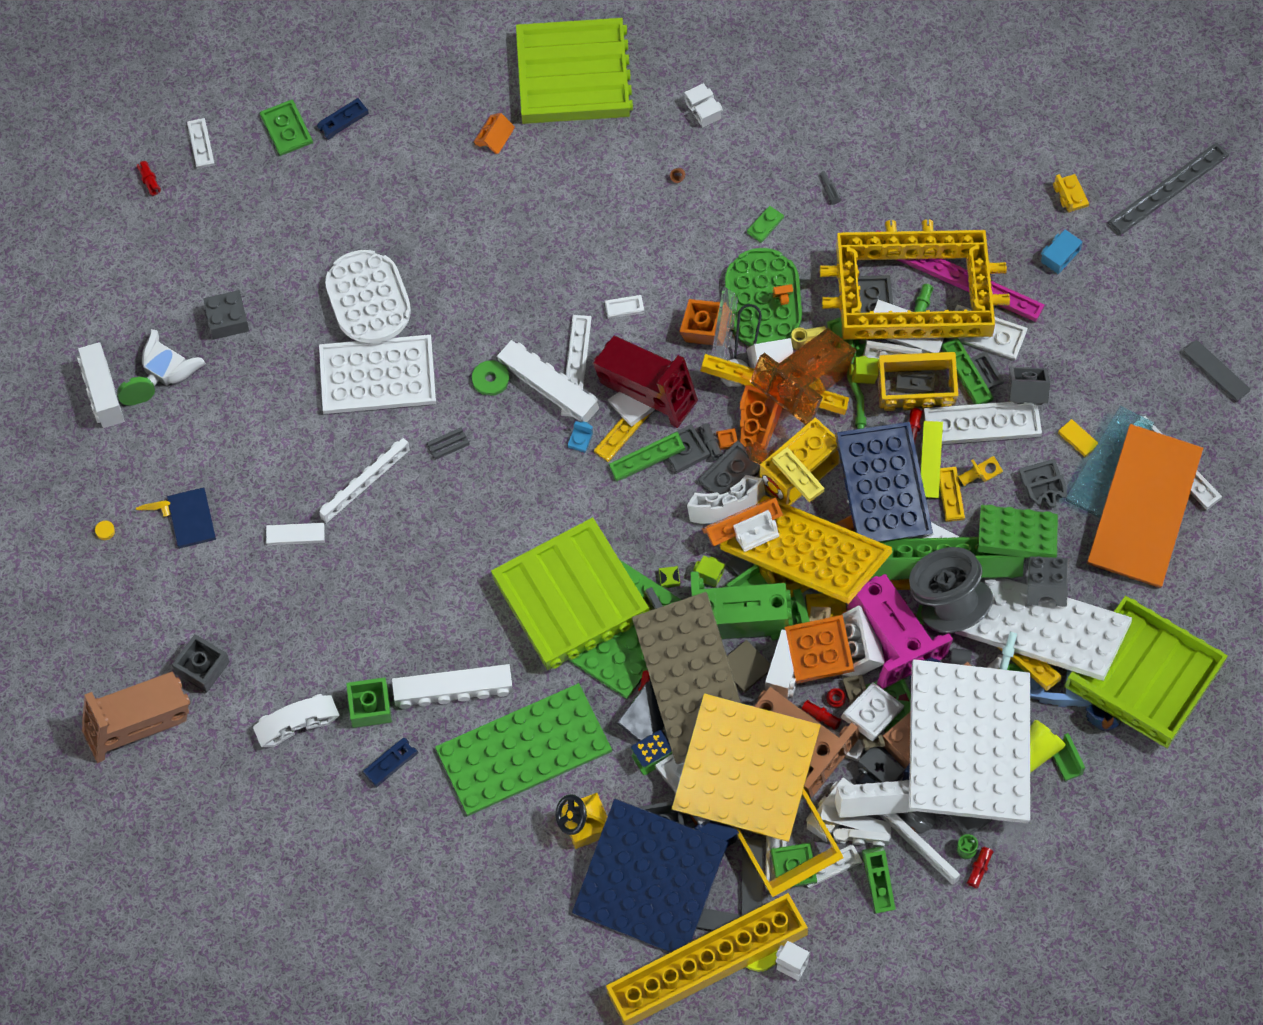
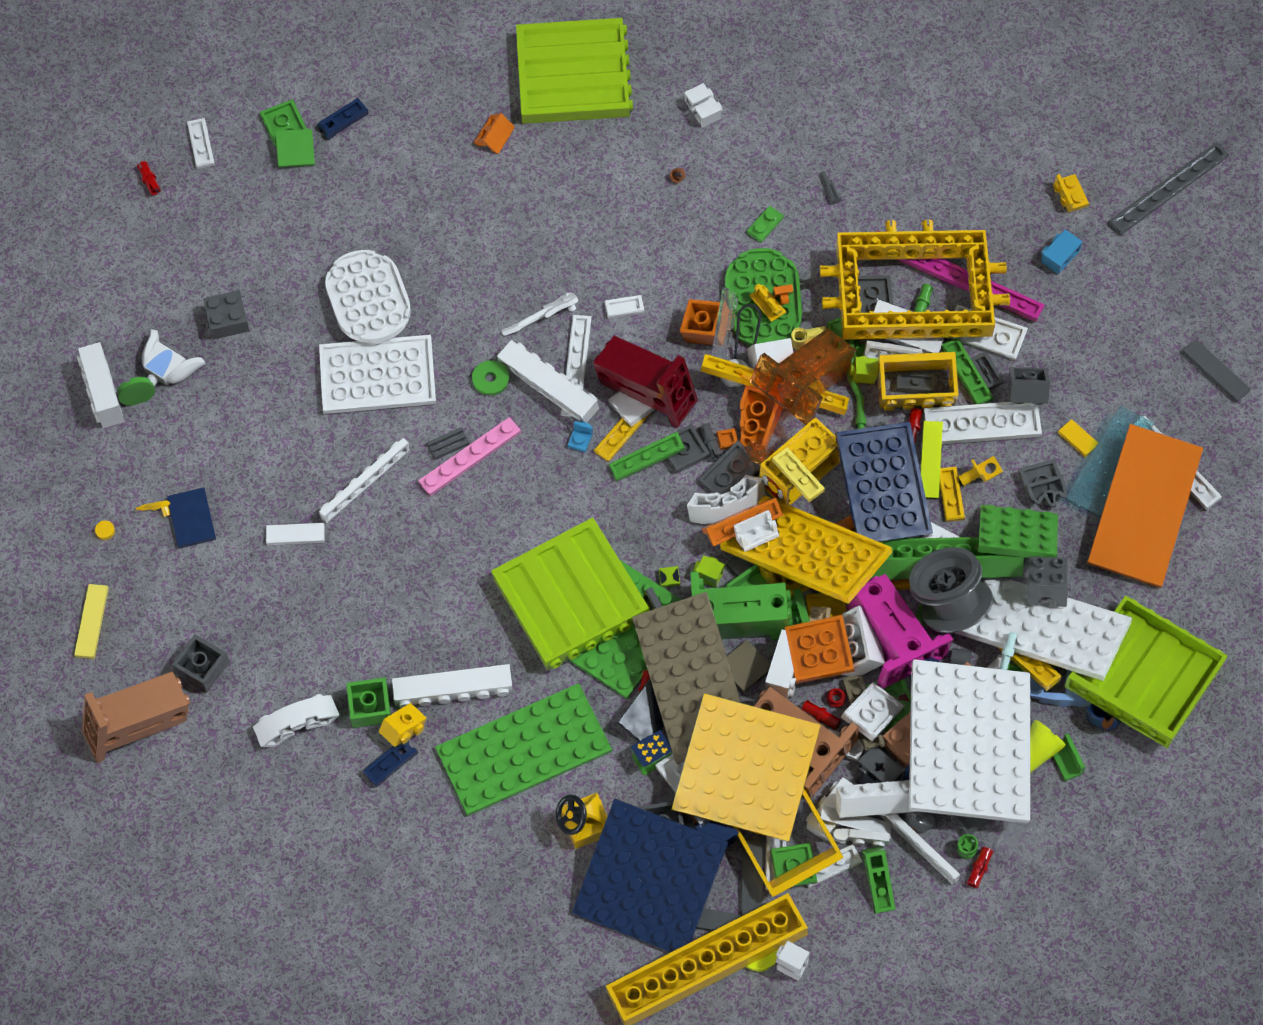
none -> light yellow tile [74,584,109,659]
none -> bright green tile [276,129,315,168]
none -> yellow brick [379,703,427,747]
none -> bright pink plate [418,417,521,496]
none -> white piece [501,292,578,336]
none -> yellow hinge [749,284,786,322]

